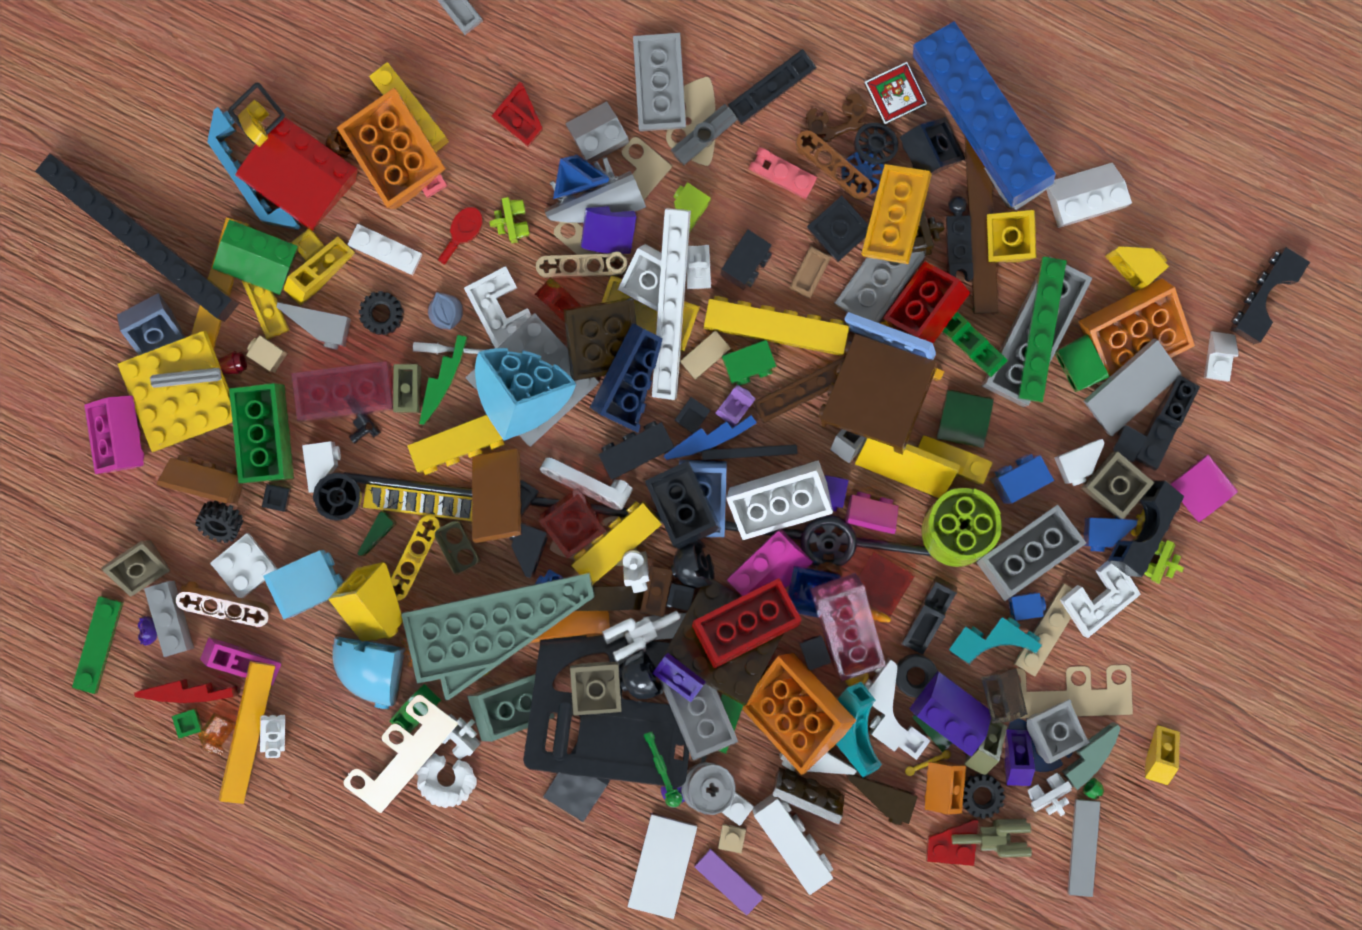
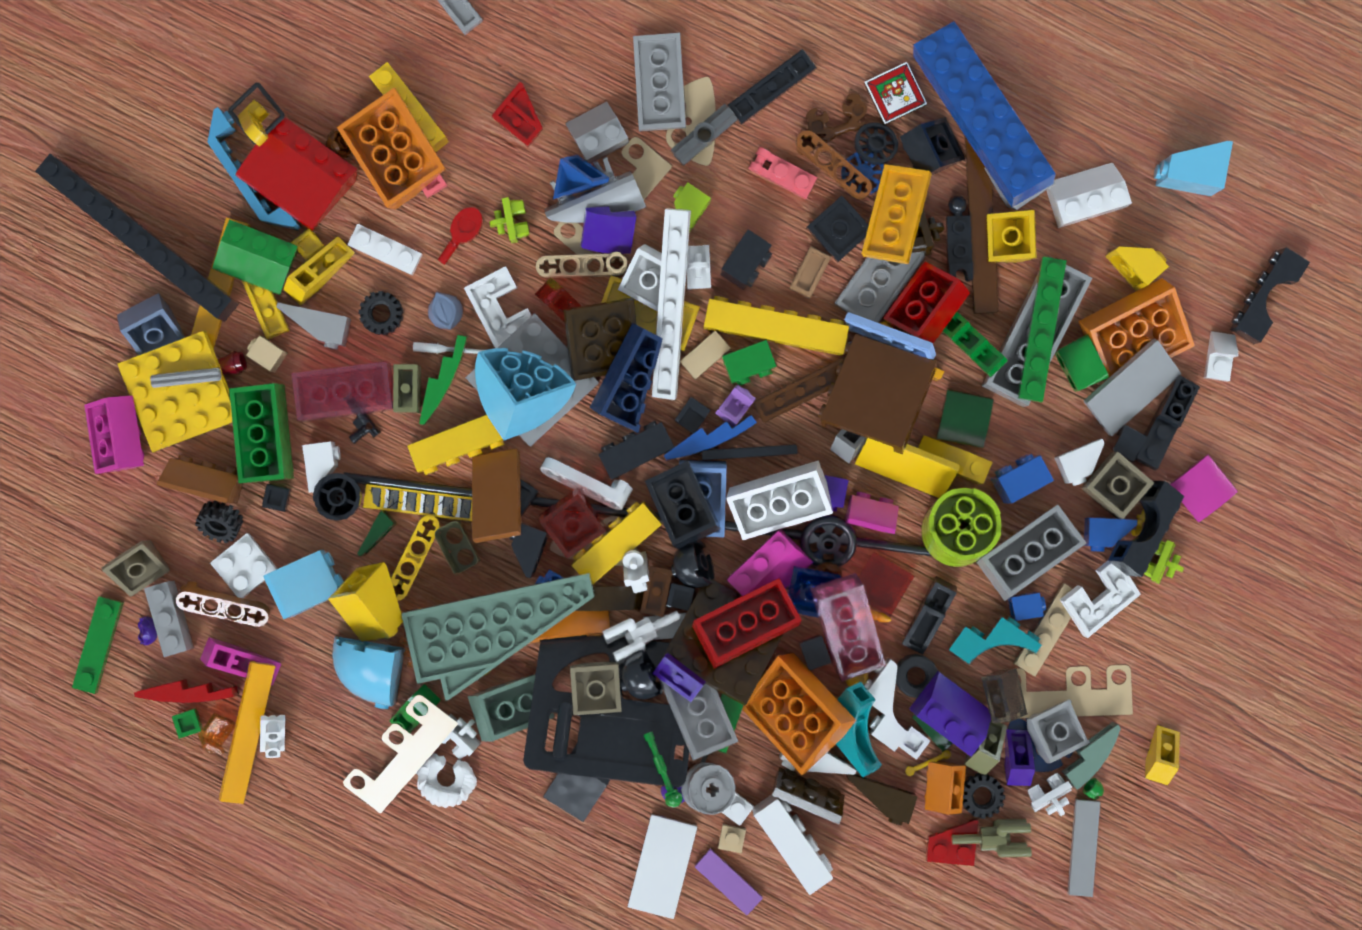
none -> medium azure slope [1154,141,1233,196]

